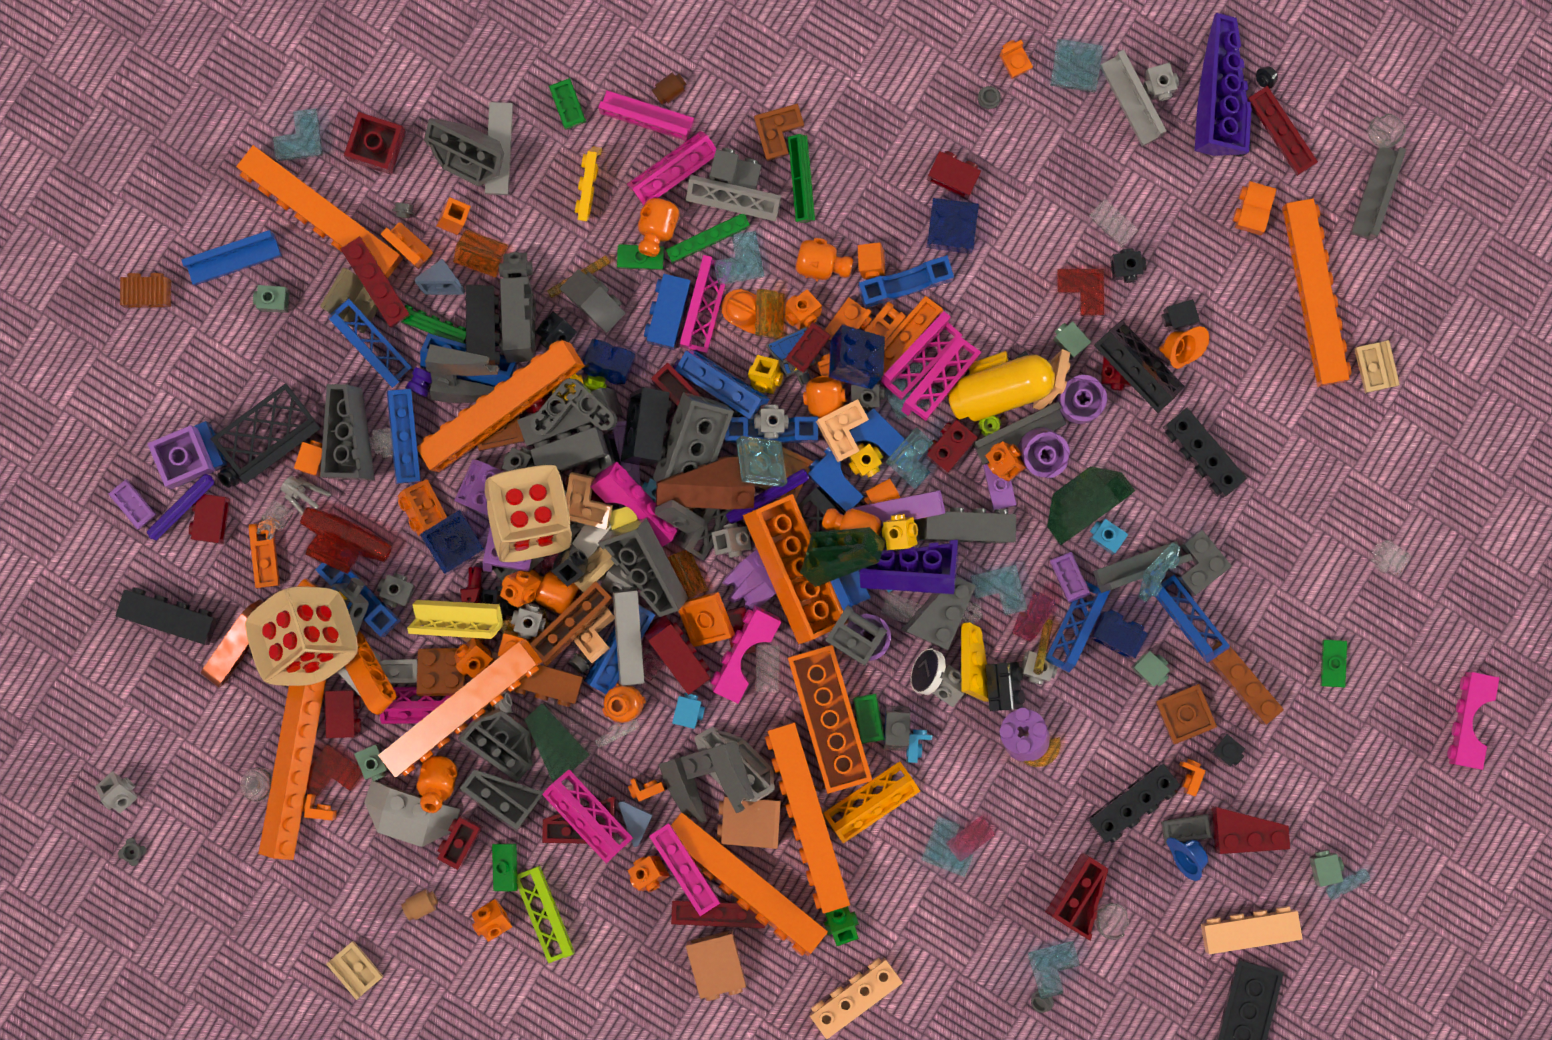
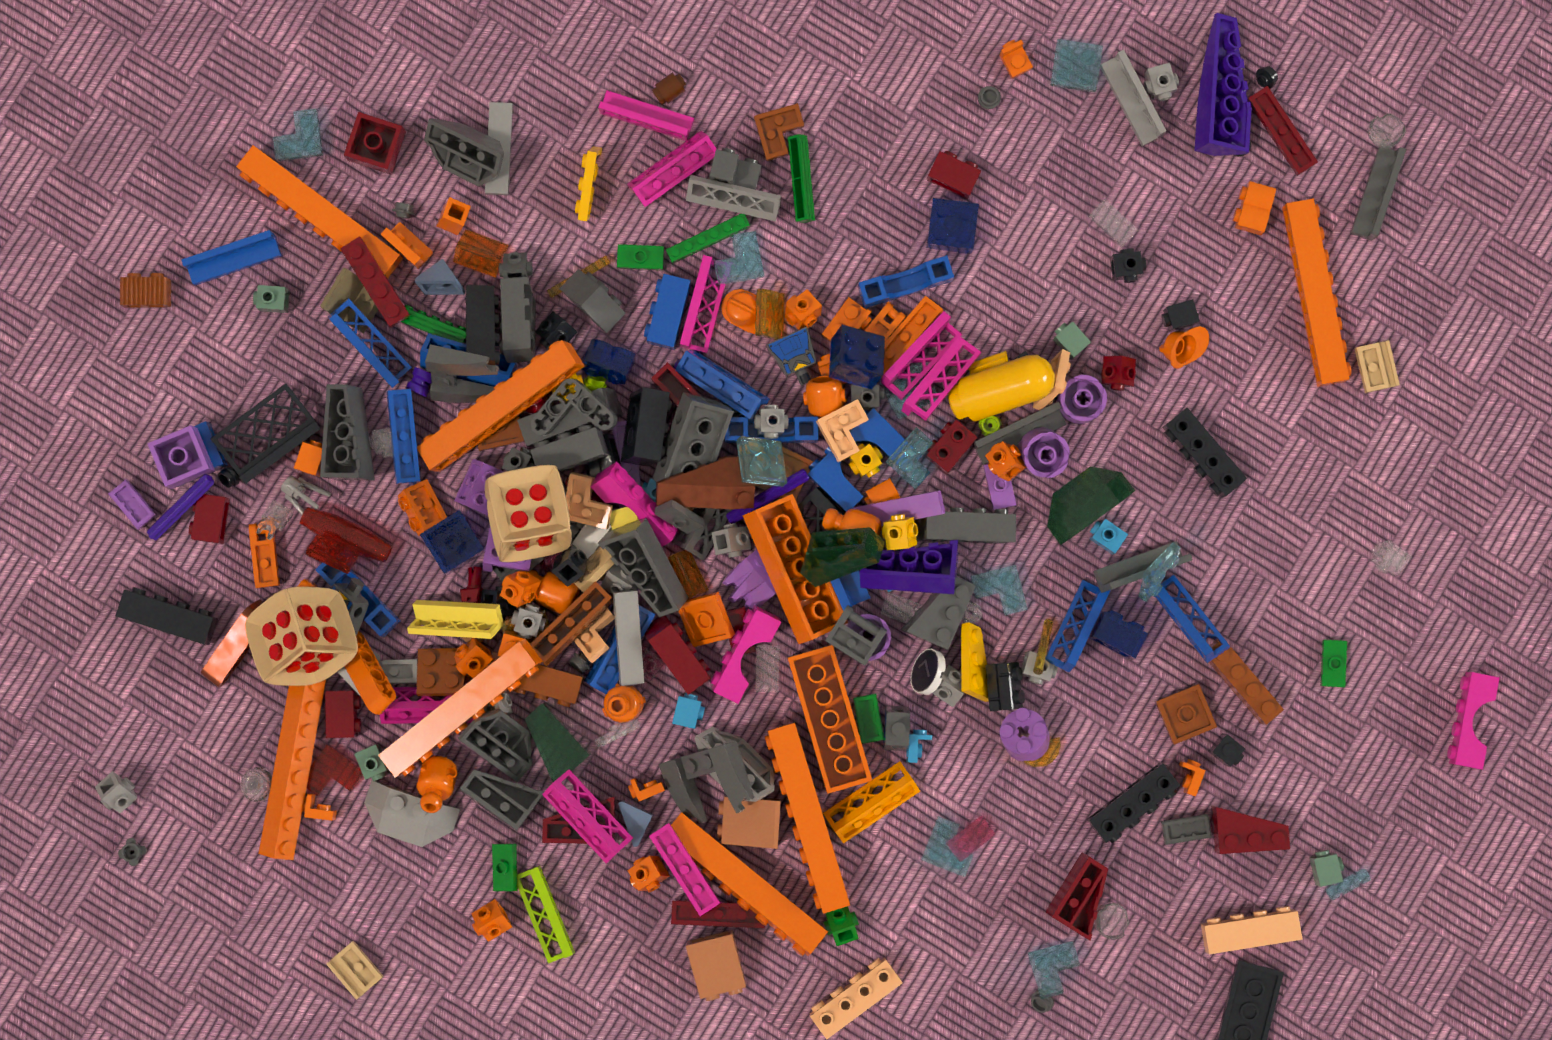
dark grey brick [377,573,415,608] -> none
medium nougat brick [401,889,438,921] -> none
dark red brick [437,816,483,870] -> none
green plate [549,78,586,130] -> none
orange piece [638,198,679,257] -> none
yellow brick [748,355,783,394] -> none
dark red plate [785,322,831,374] -> none
orange piece [796,238,854,282] -> none
orange brick [858,242,886,280] -> none
clear pink slope [1012,591,1055,642] -> none
medium lavender plate [1050,552,1090,603] -> none
clear red plate [1057,269,1104,316] -> none
black fence [1094,320,1185,413] -> none
sand green brick [1131,651,1170,687] -> none
blue piece [1166,837,1208,881] -> none
dark grey brick [1177,530,1232,596] -> none

